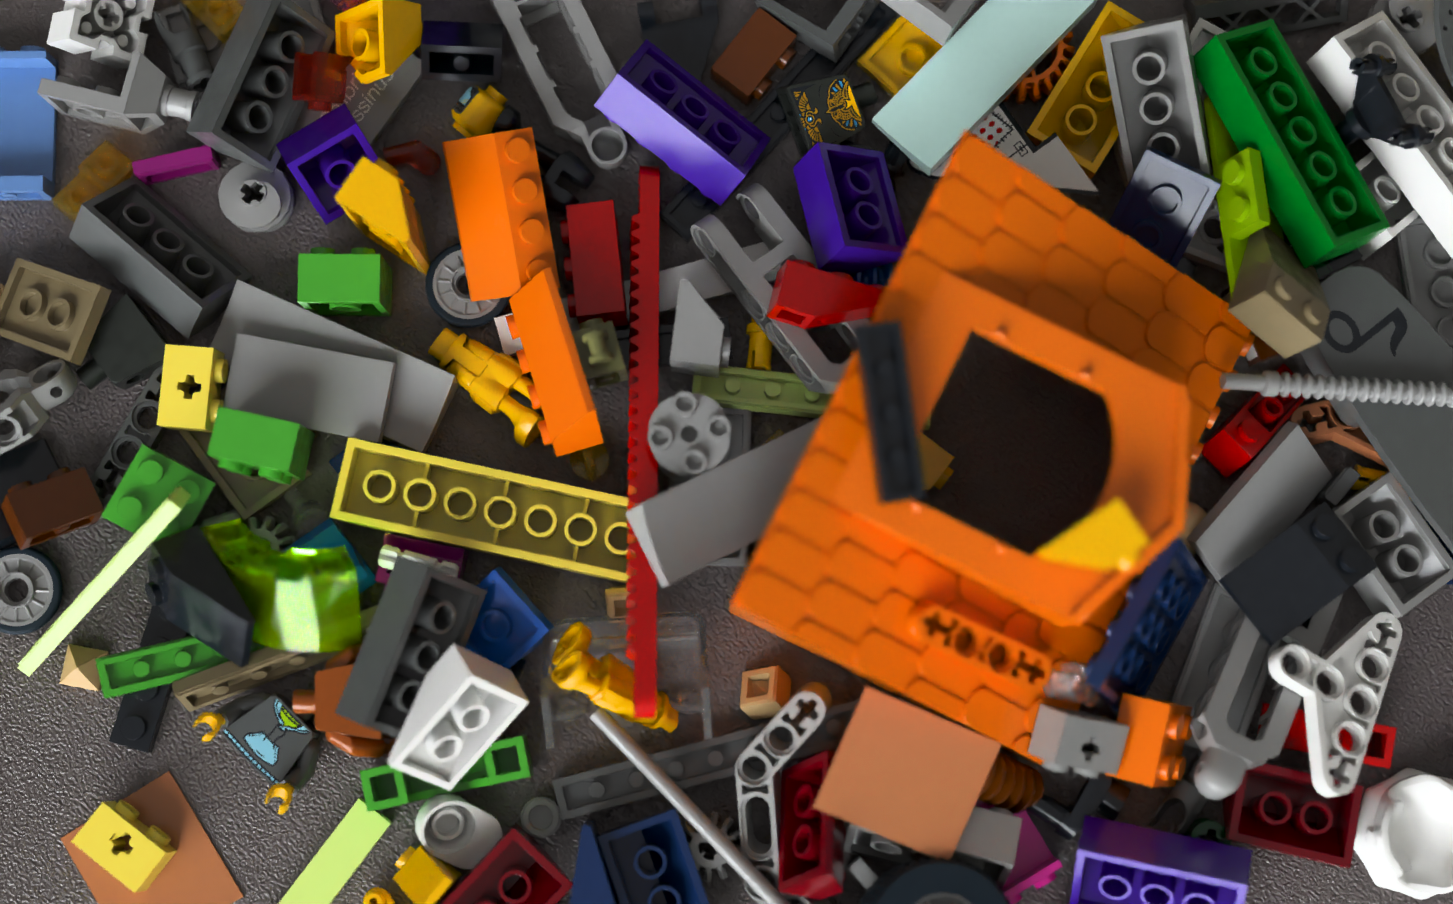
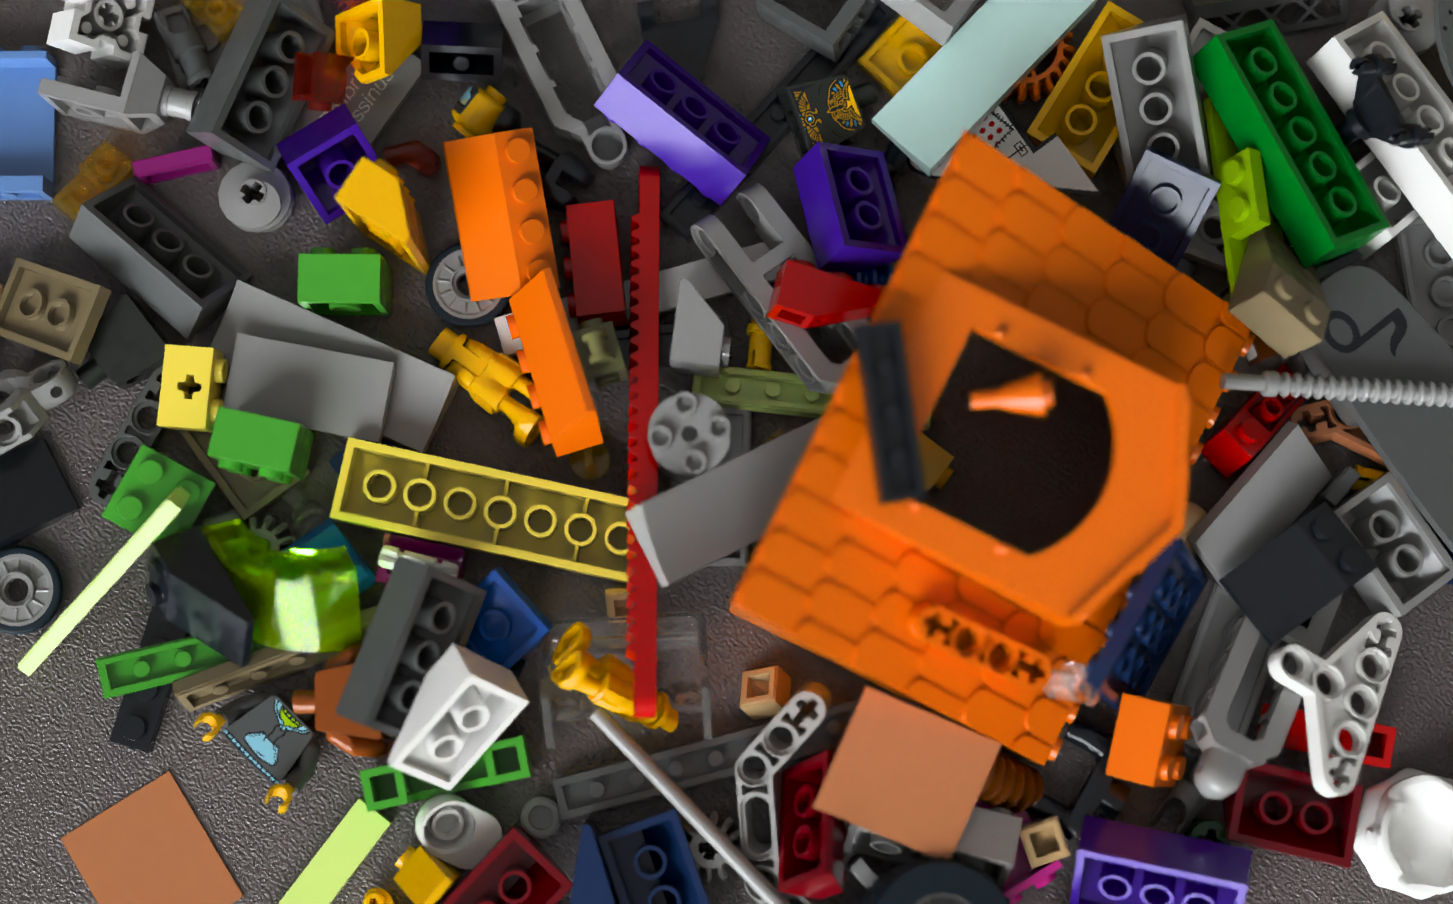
reddish brown brick [1,467,104,550] -> none
tan slope [59,644,109,691] -> none
light yellow brick [71,800,177,893] -> none
reddish brown brick [710,7,797,107] -> none
light grey brick [1027,704,1130,778] -> none
yellow slope [1037,498,1150,572] -> none
none -> orange cone [970,372,1054,416]
none -> tan slope [1020,815,1071,868]

